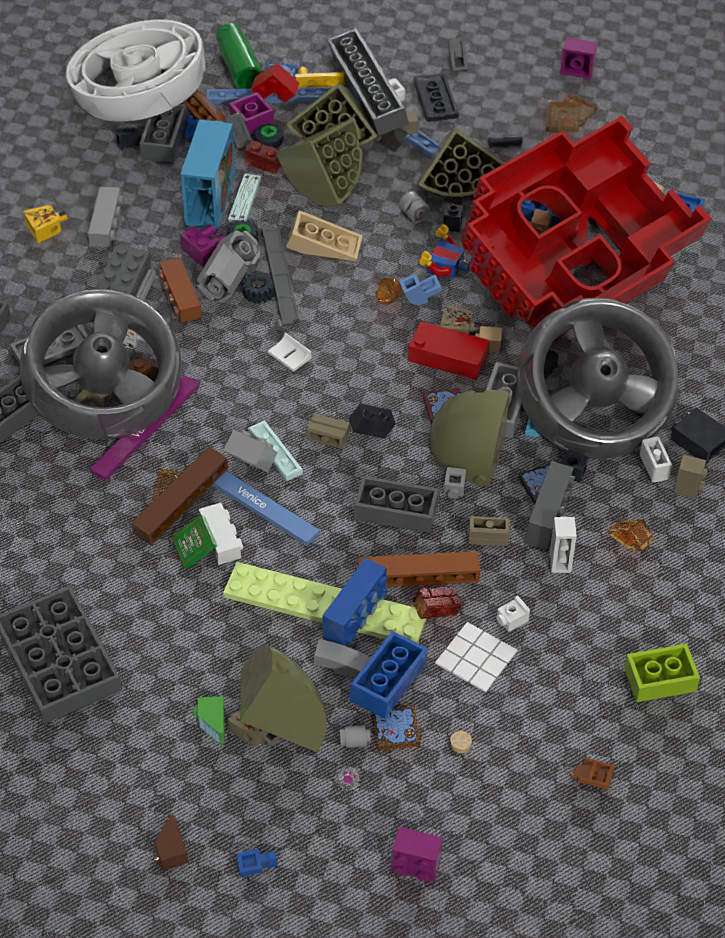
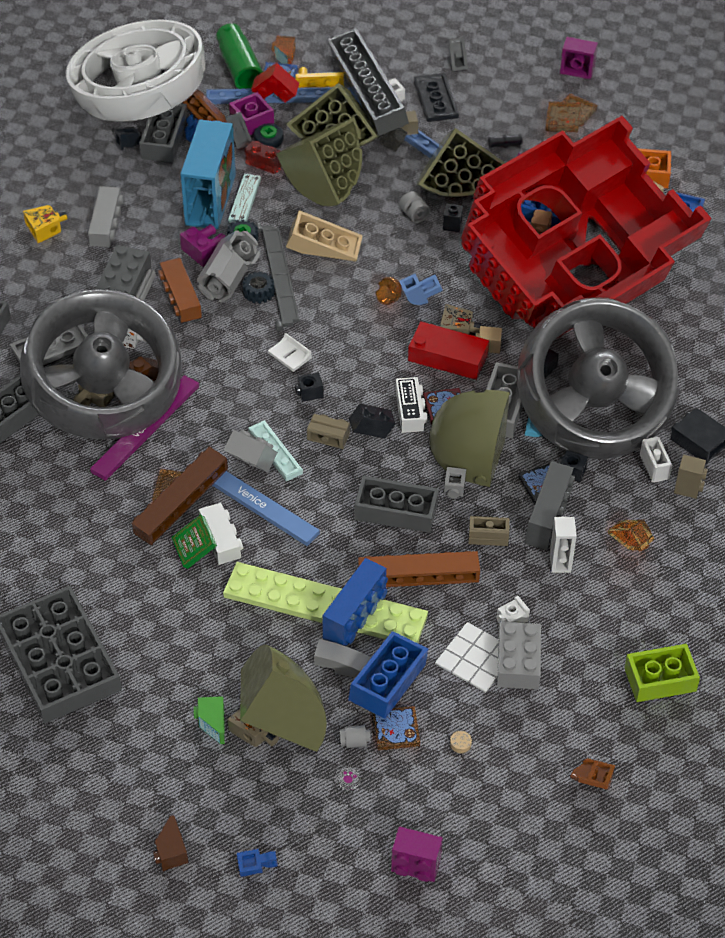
clear red brick [412,586,462,619] -> none
torso [419,224,470,278] -> none
none -> clear orange slope [272,35,296,64]
none -> black brick [295,372,324,402]
none -> white brick [395,377,427,433]
none -> light grey brick [497,621,541,690]
none -> orange brick [639,149,671,189]

